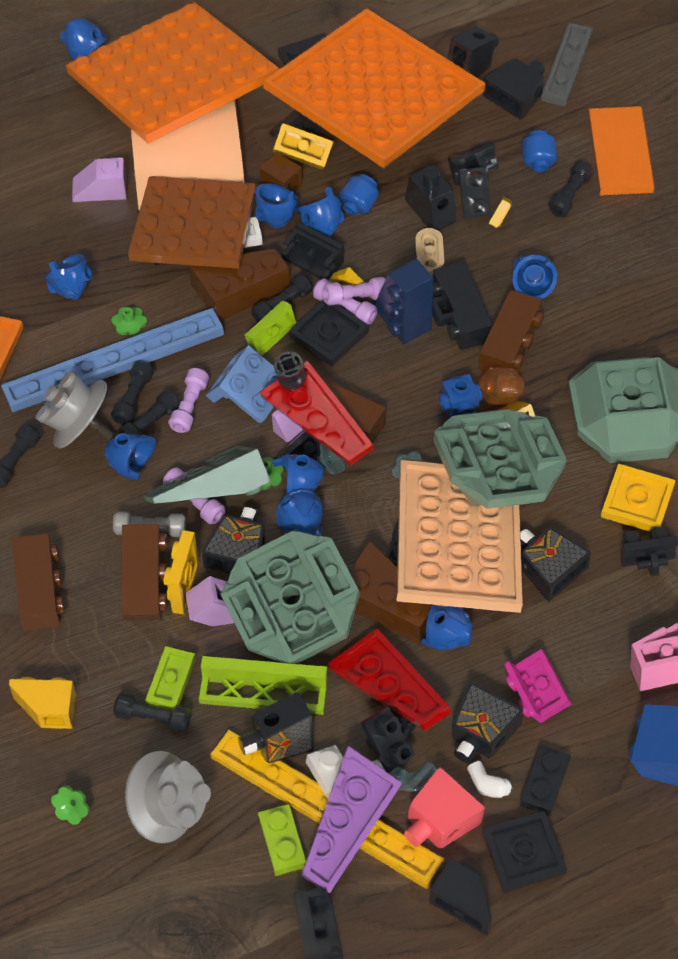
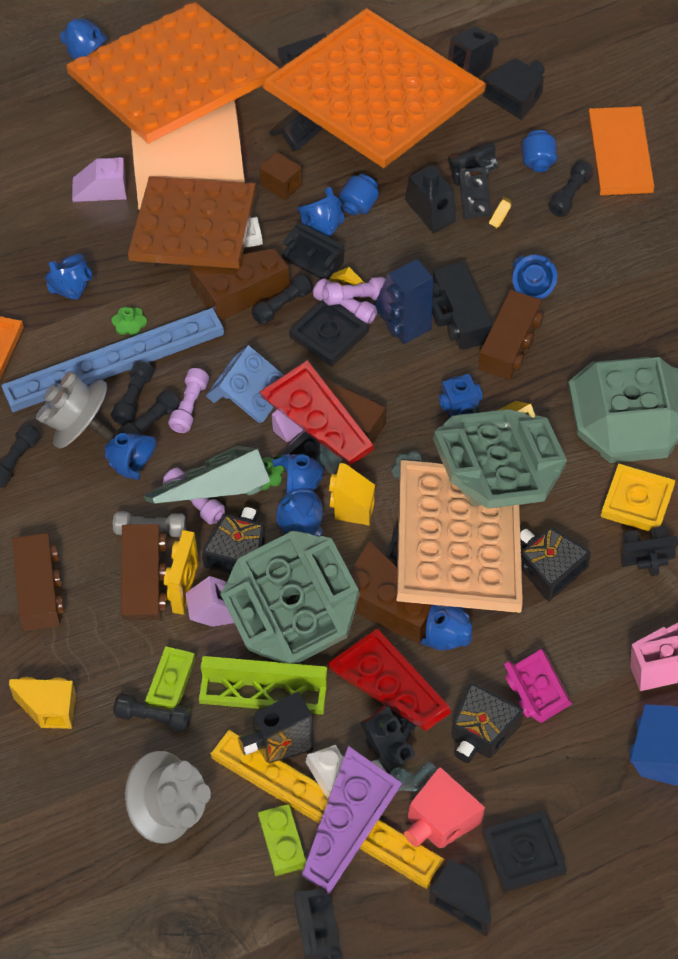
bright green plant [51,786,89,825] -> none
lime plate [245,300,297,356] -> none
blue helmet [255,183,299,229] -> none
yellow brick [273,123,333,170] -> none
black wheel [274,351,307,391] -> none
tan plate [415,228,444,277] -> none
white arm [467,761,512,798] -> none
clear orange head [479,368,524,405] -> none
black plate [520,745,571,816] -> none
dark grey tile [541,23,593,107] -> none
none -> yellow slope [329,463,375,525]

